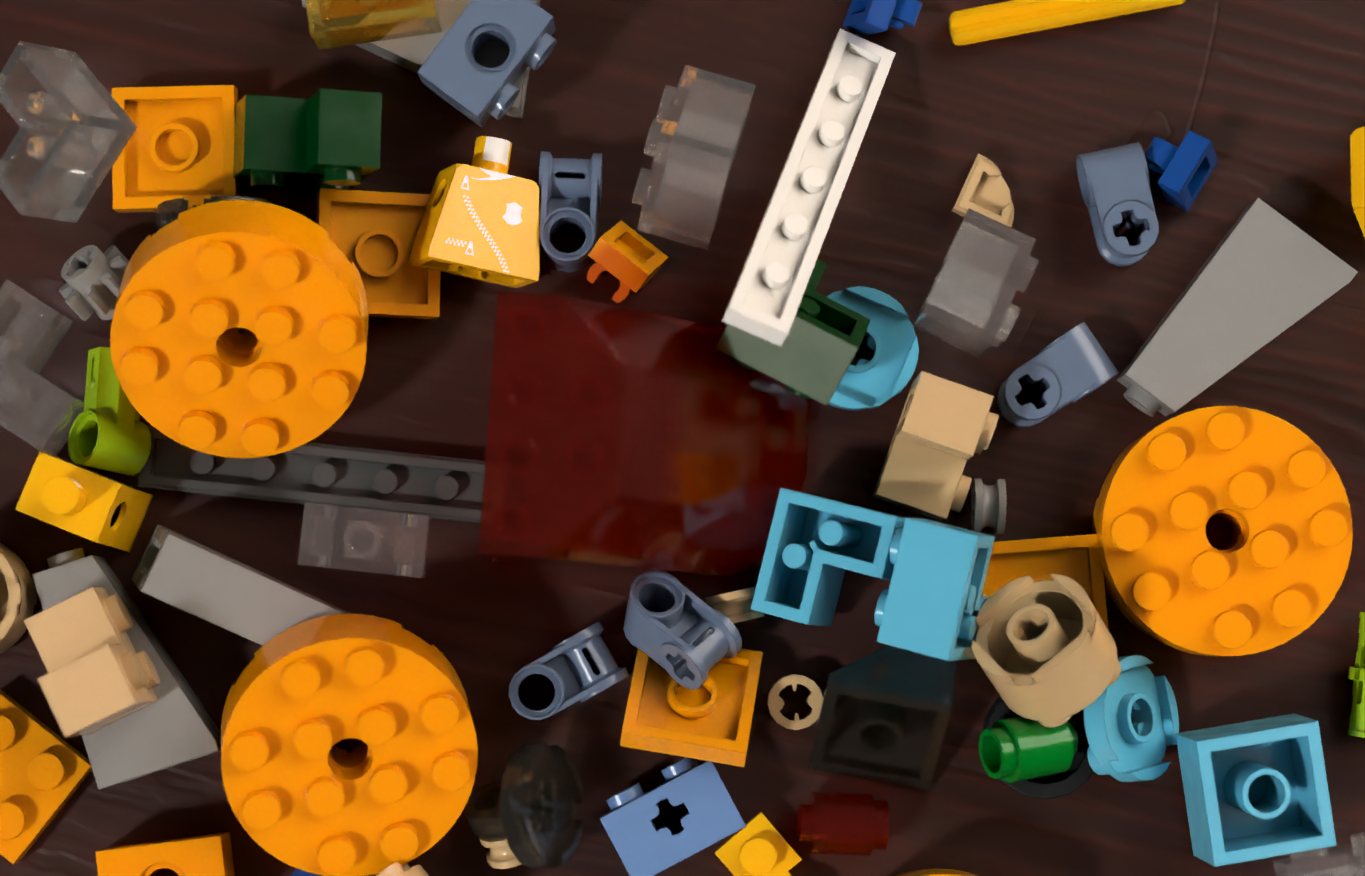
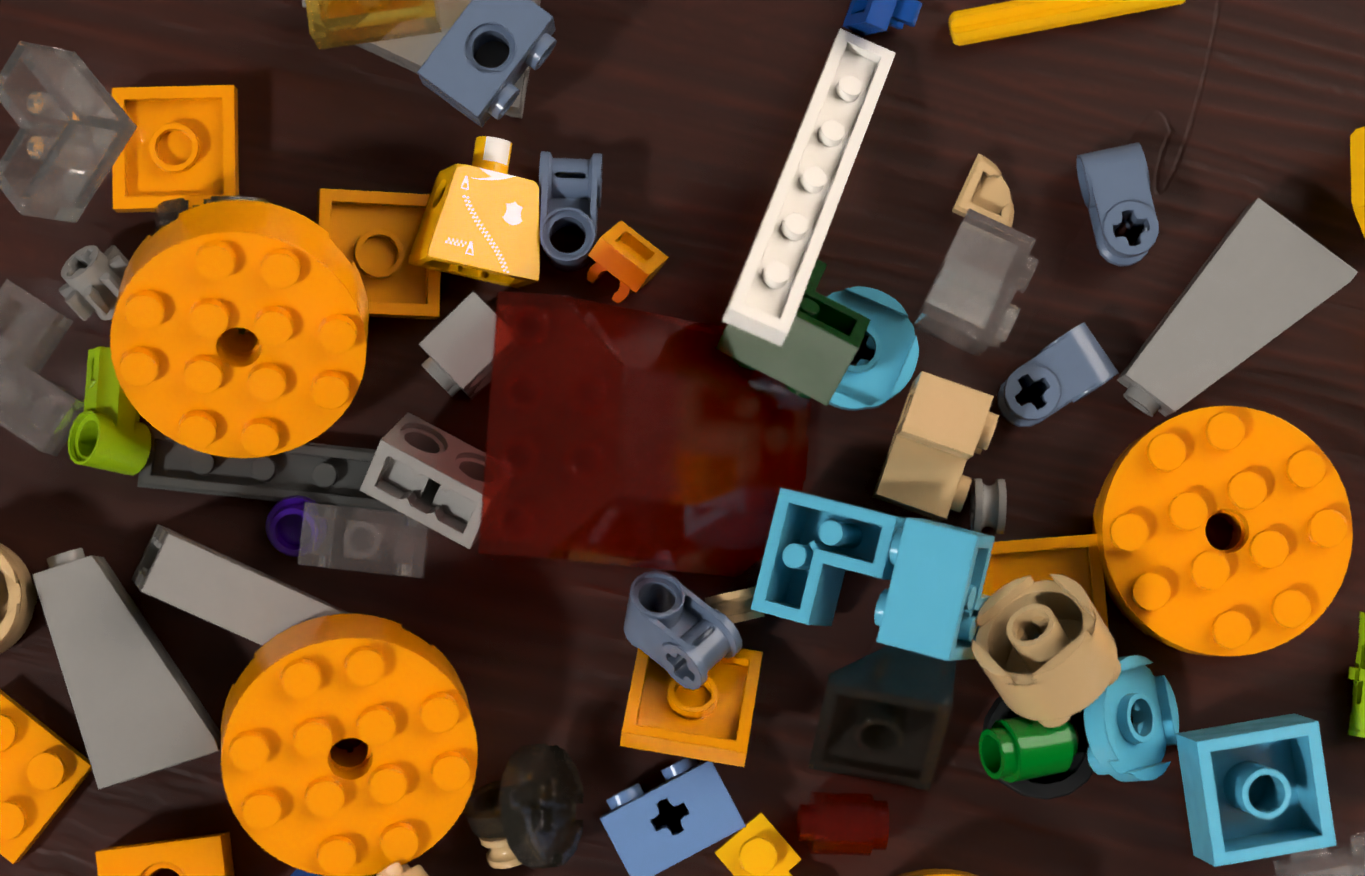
yellow torso [15,451,153,552] -> none
tan brick [24,587,160,738] -> none
dark green brick [233,88,382,193] -> none
sand blue piece [508,621,630,720] -> none
clear brick [632,65,756,251] -> none
tan bush [767,674,824,730] -> none
blue tile [1144,130,1218,212] -> none
none -> dark purple plate [266,495,328,557]
none -> light grey brick [360,412,517,549]
none -> light grey brick [419,291,524,400]

